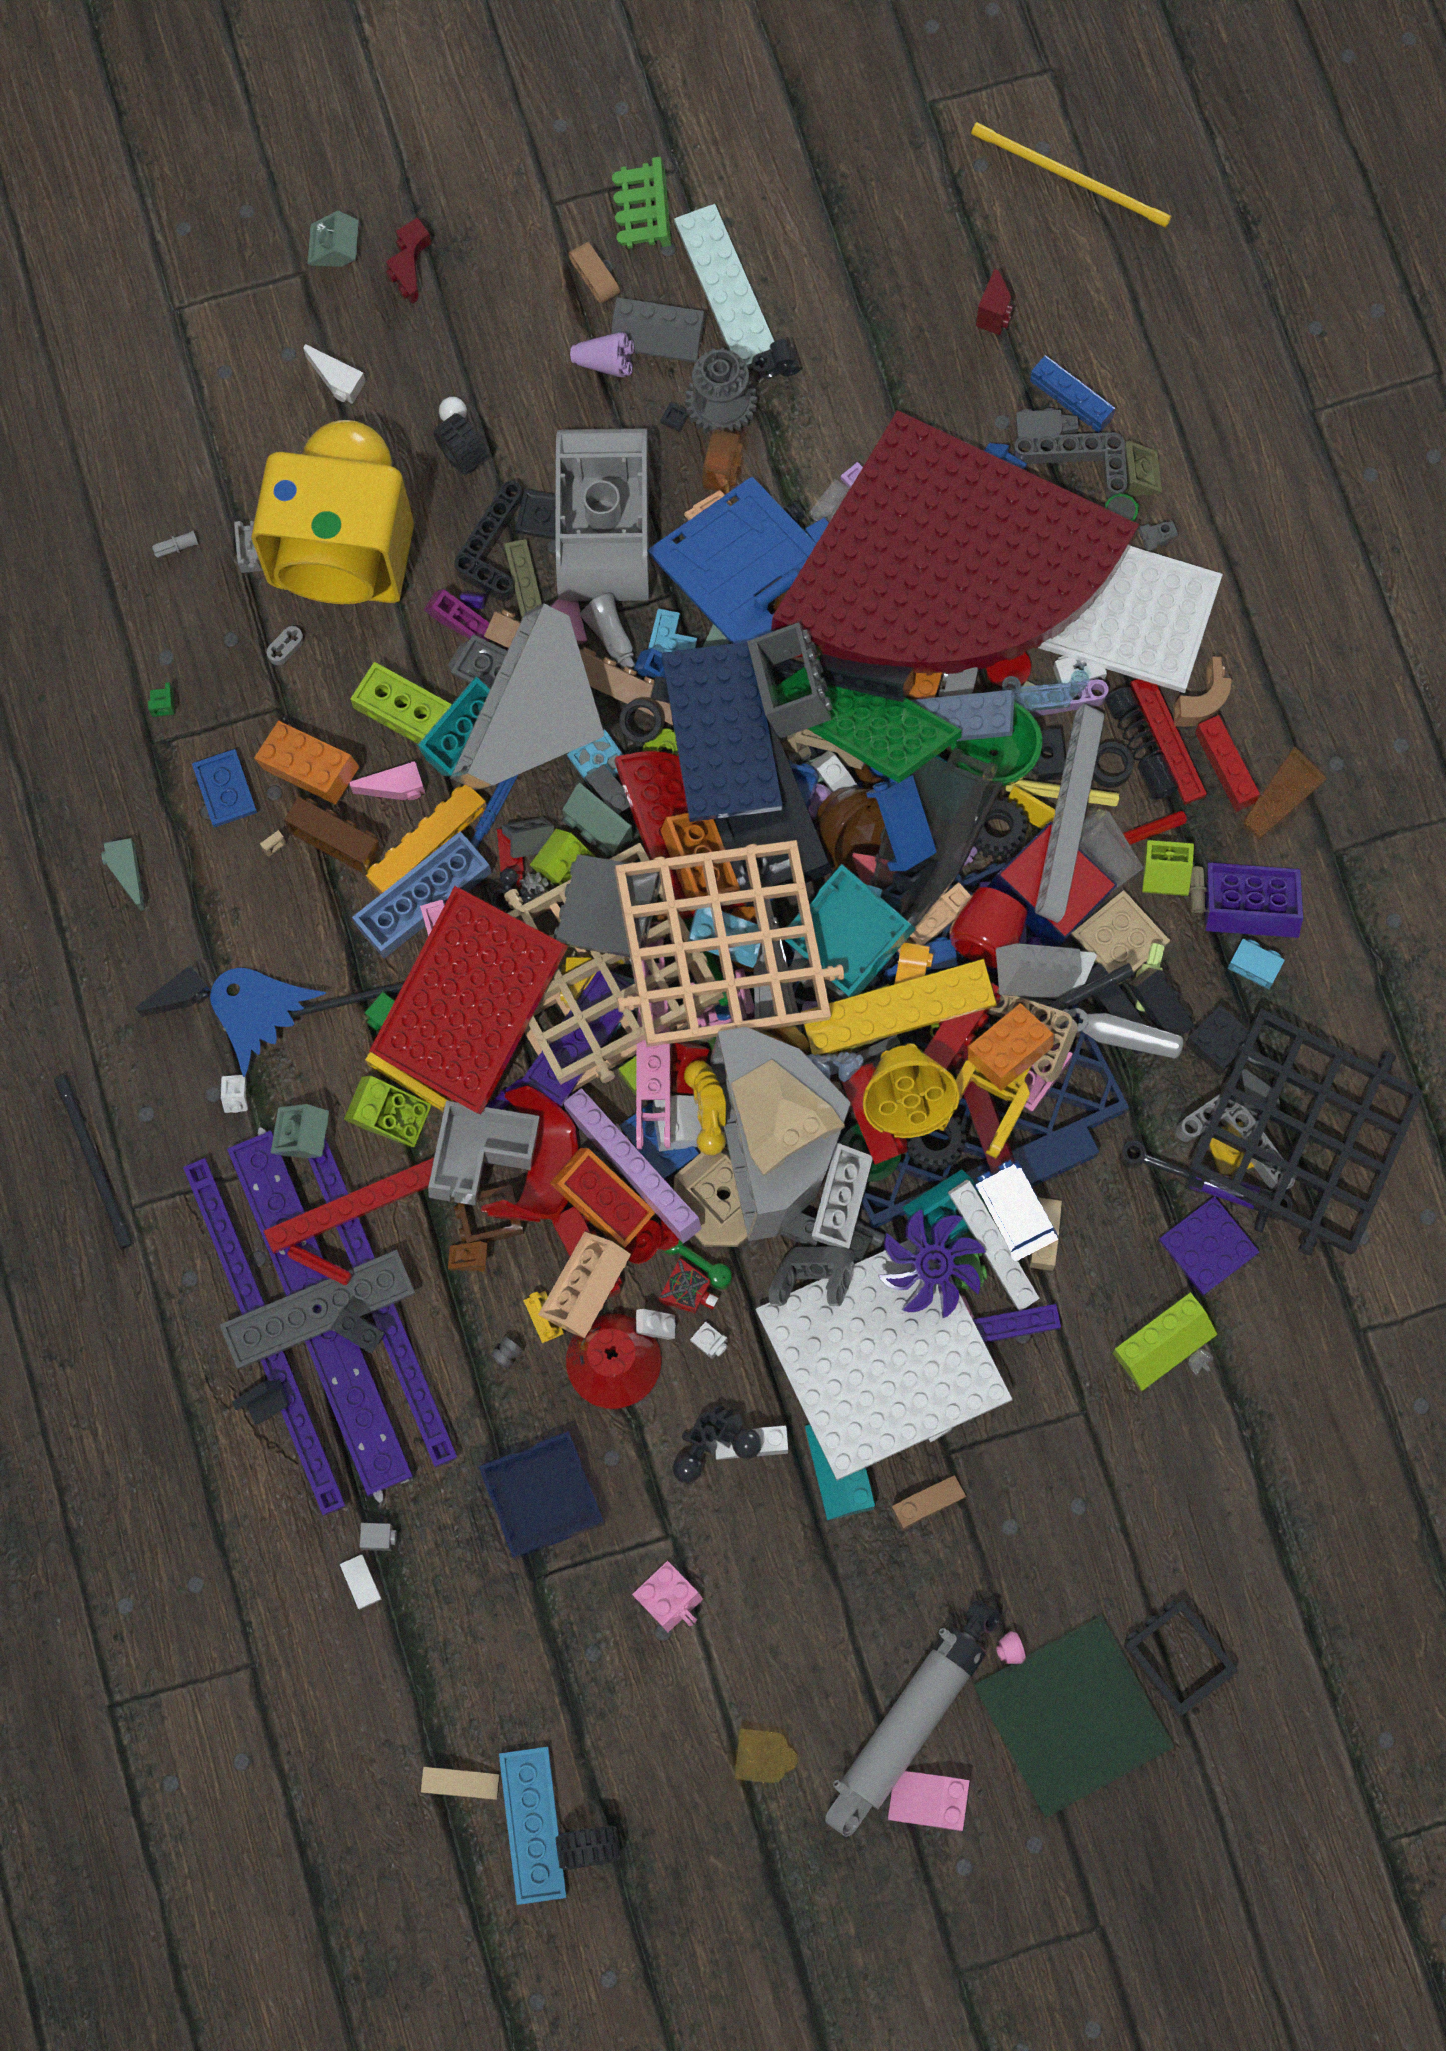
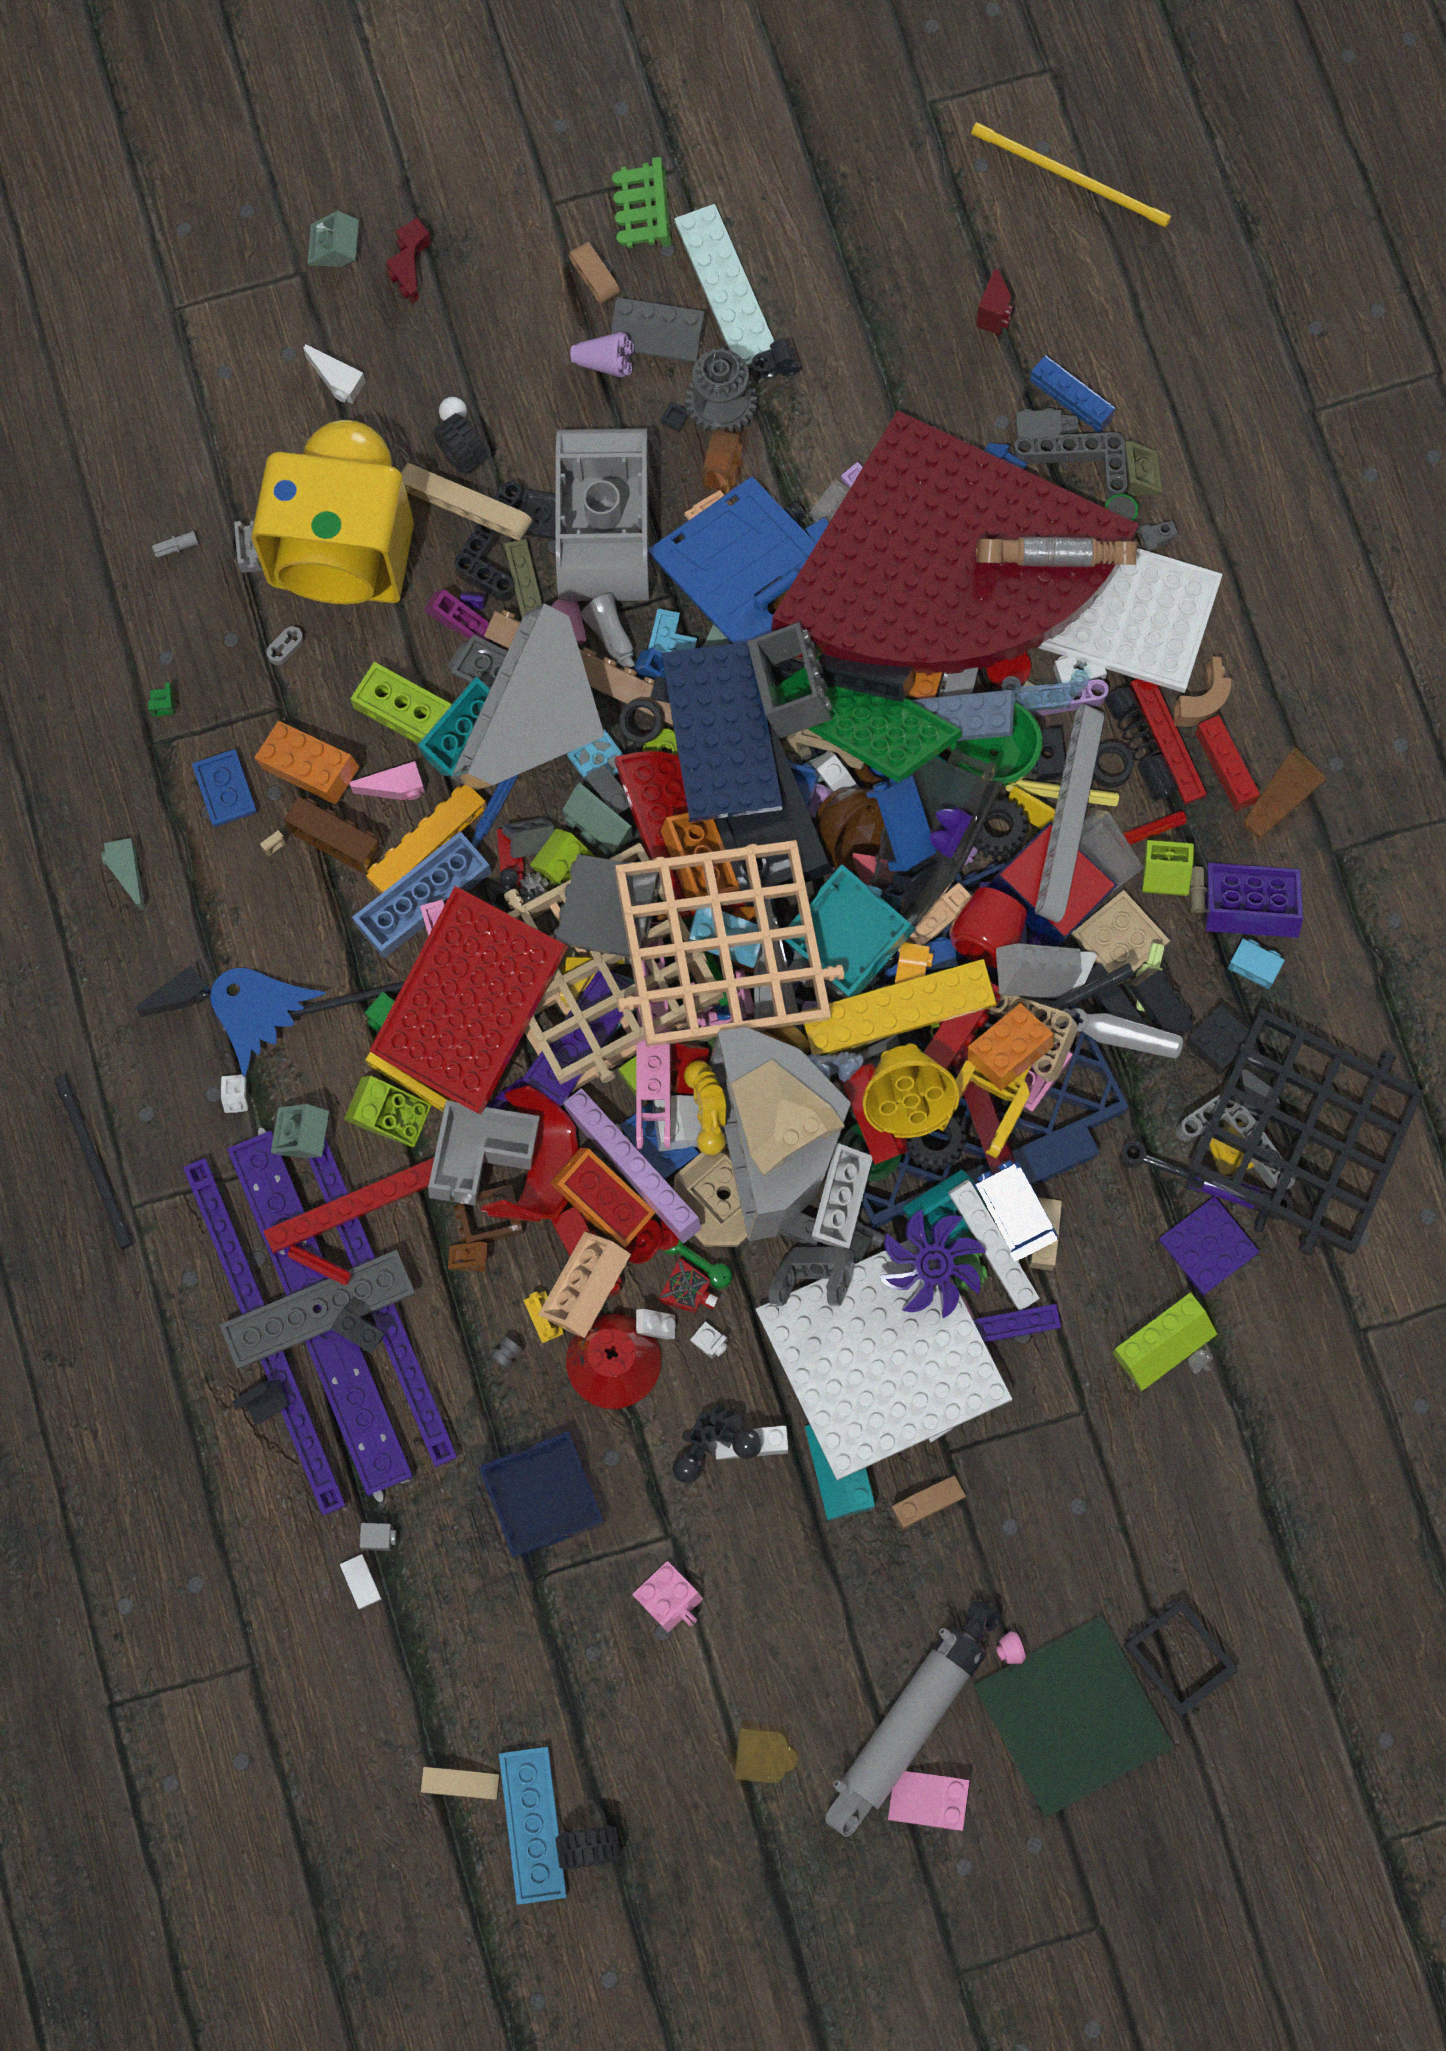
none -> tan beam [401,463,532,540]
none -> dark purple tile [929,806,972,858]
none -> piece [976,537,1137,567]

